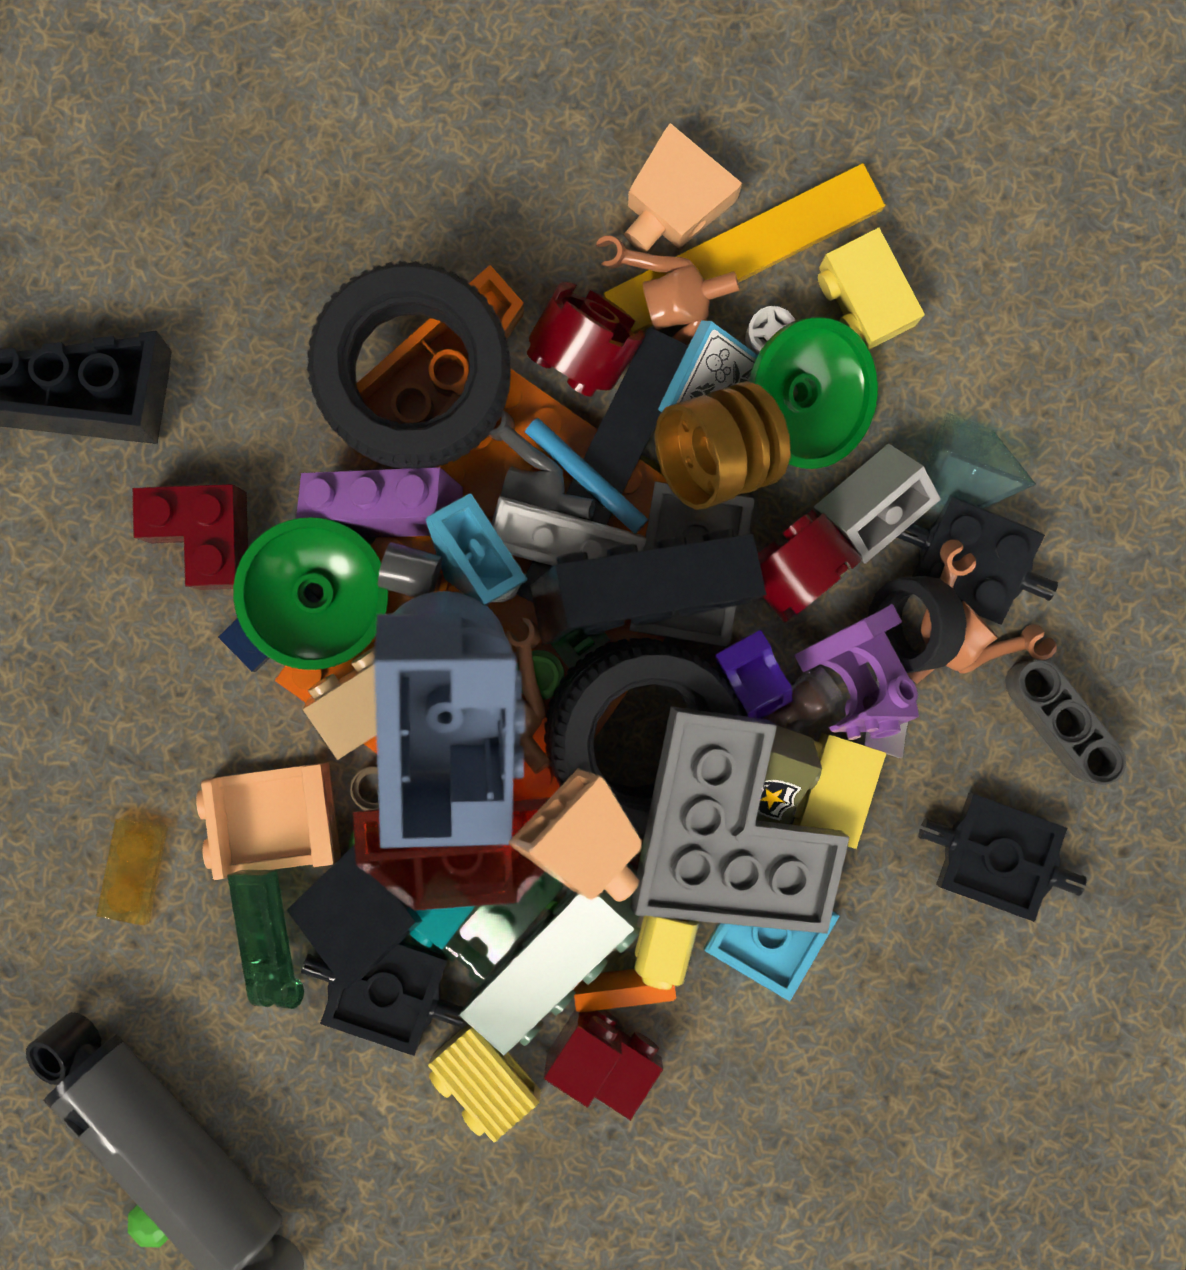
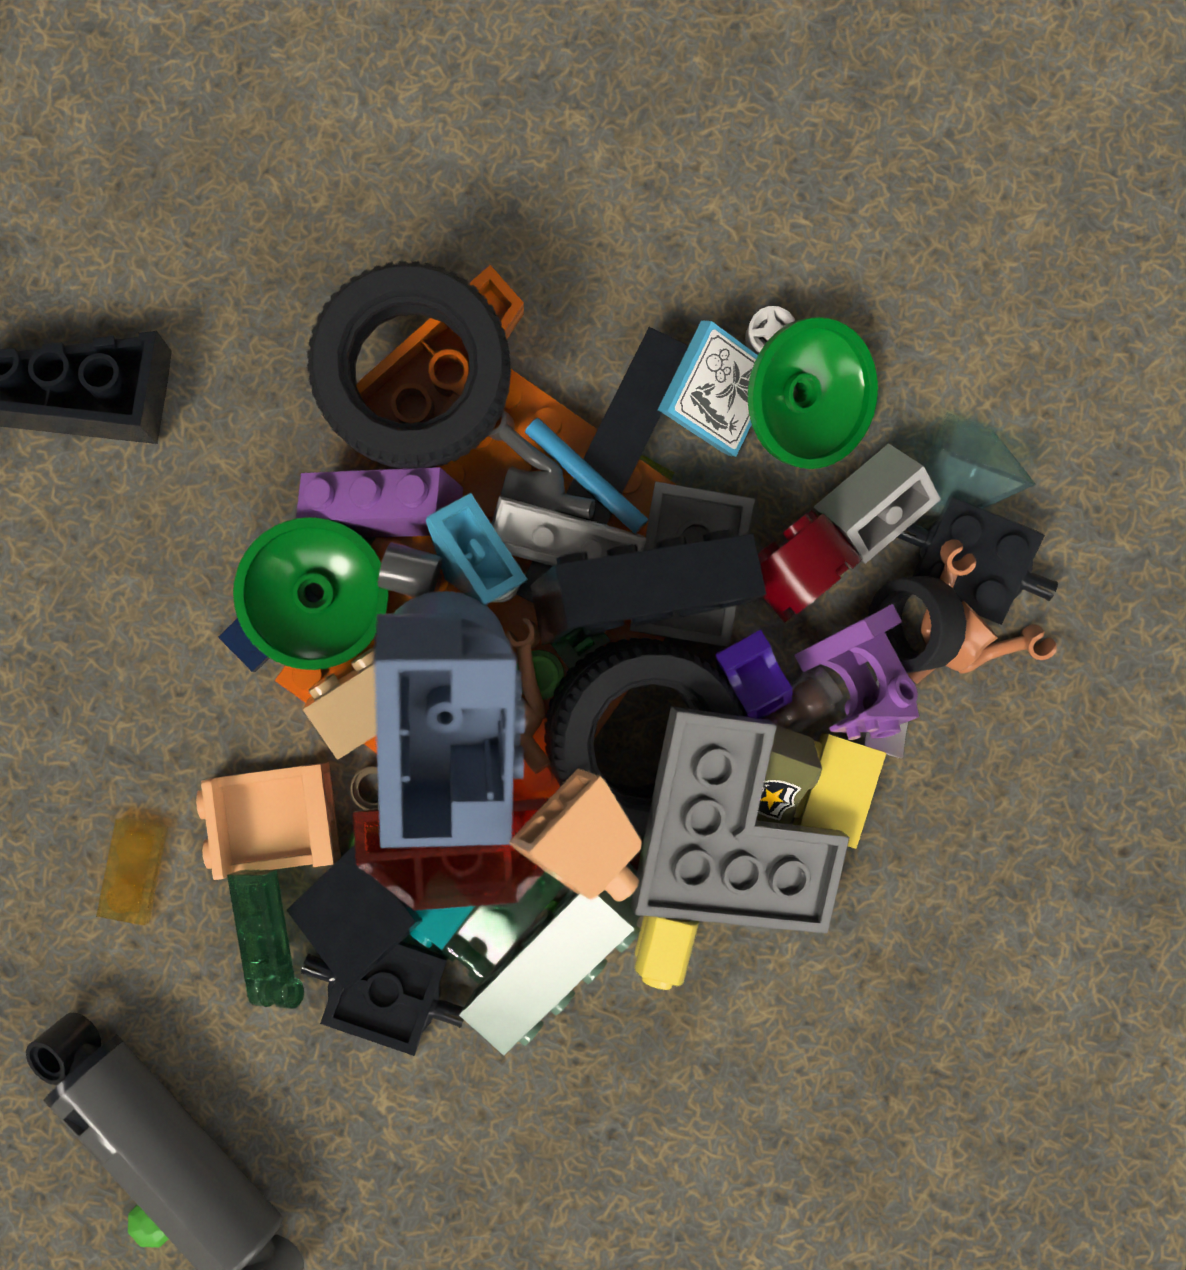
dark red brick [132,484,248,590] -> none
light yellow brick [428,1024,541,1142] -> none
dark red brick [526,282,645,397] -> none
dark red brick [544,1009,663,1121] -> none
orange tile [574,969,676,1013] -> none
nougat piece [596,235,740,345] -> none
yellow tile [603,163,885,333] -> none
light nougat torso [624,123,742,253] -> none
pearl gold wheel [655,381,790,510] -> none
medium azure tile [703,911,840,1002] -> none
light yellow brick [818,228,925,349] -> none
black plate [919,793,1087,922] -> none
dark grey beam [1005,660,1126,785] -> none

